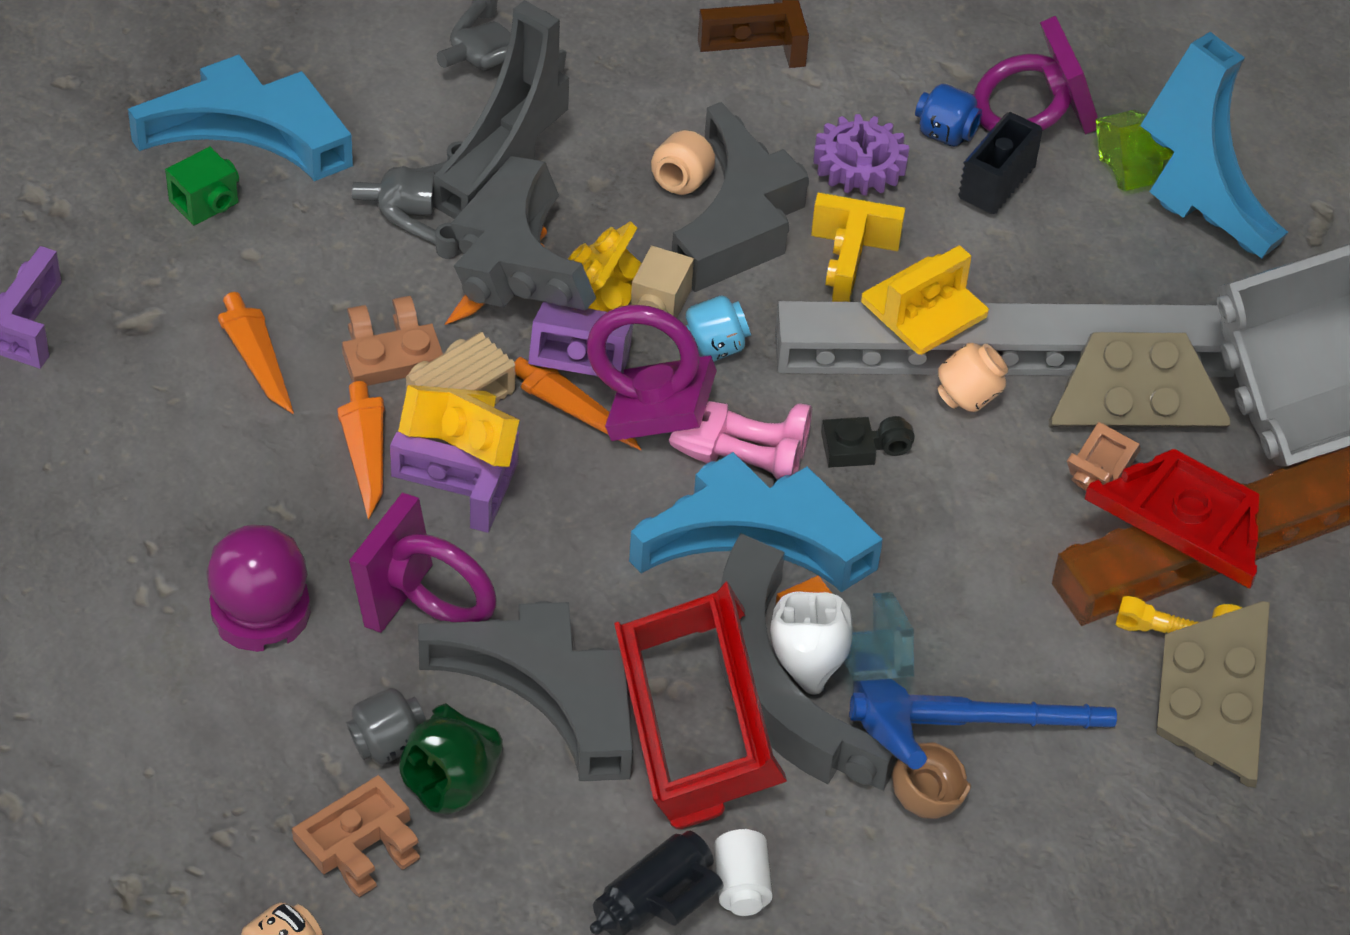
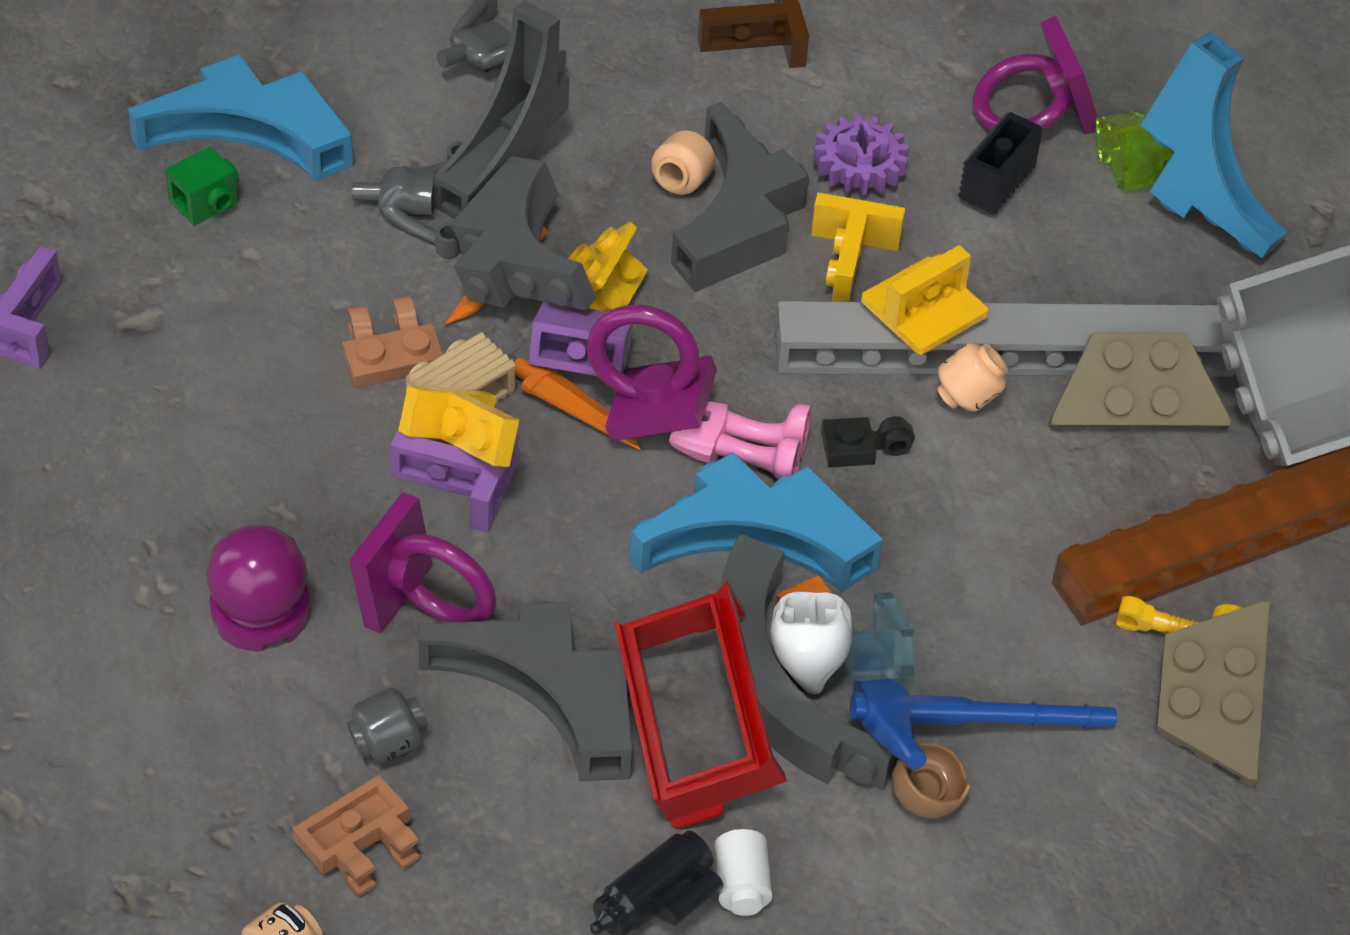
orange bar [218,292,294,414] -> none
orange bar [337,381,385,520] -> none
dark green piece [399,703,503,815] -> none
tan brick [631,245,694,318] -> none
medium azure head [686,296,751,361] -> none
blue head [915,84,982,147] -> none
nougat bracket [1067,422,1141,491] -> none
red wing [1085,449,1259,589] -> none

